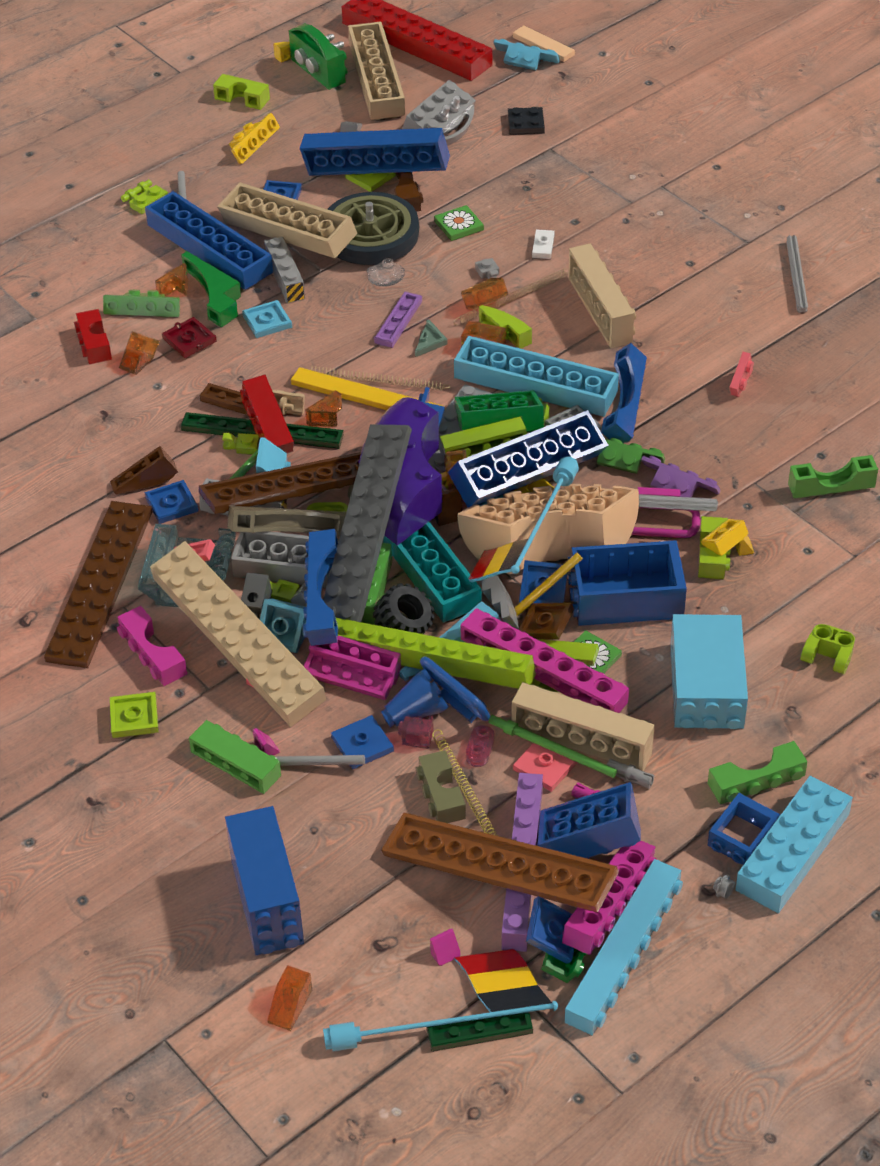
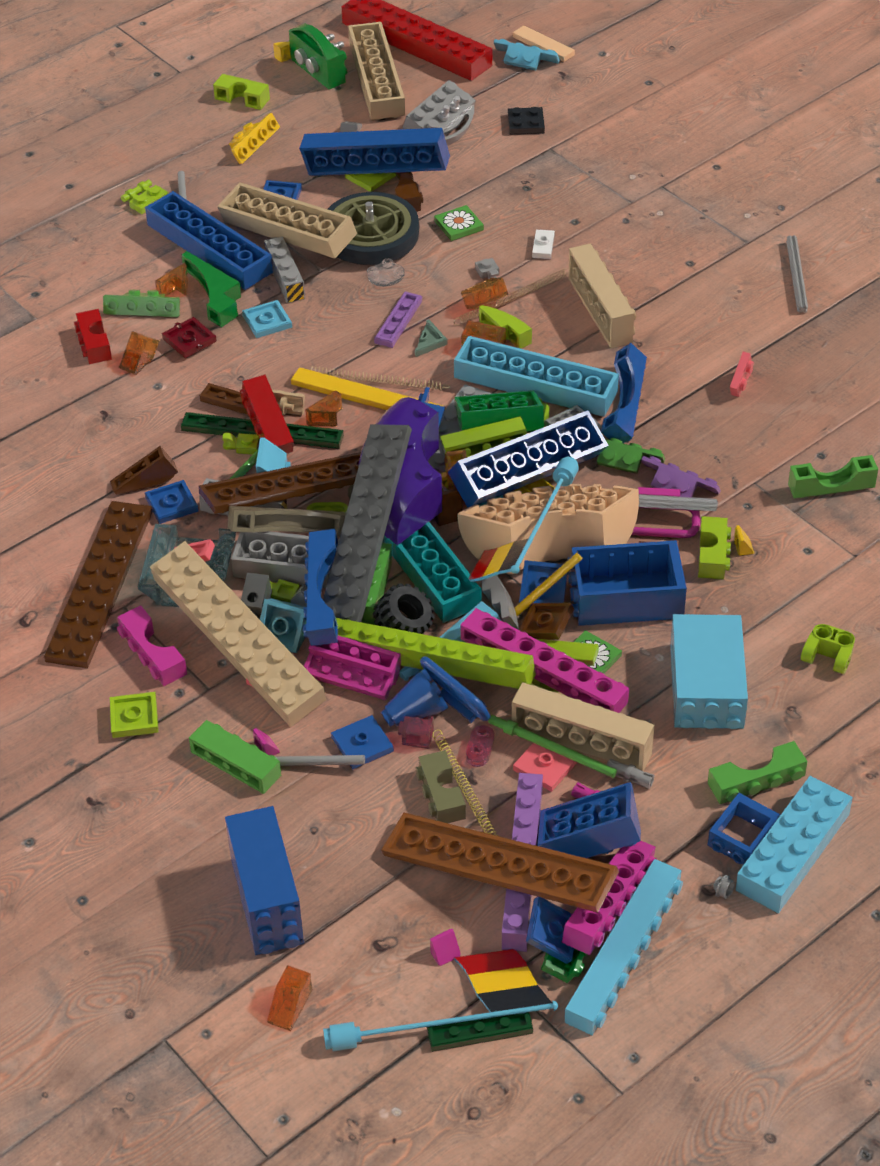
yellow slope [701,519,748,556] -> none

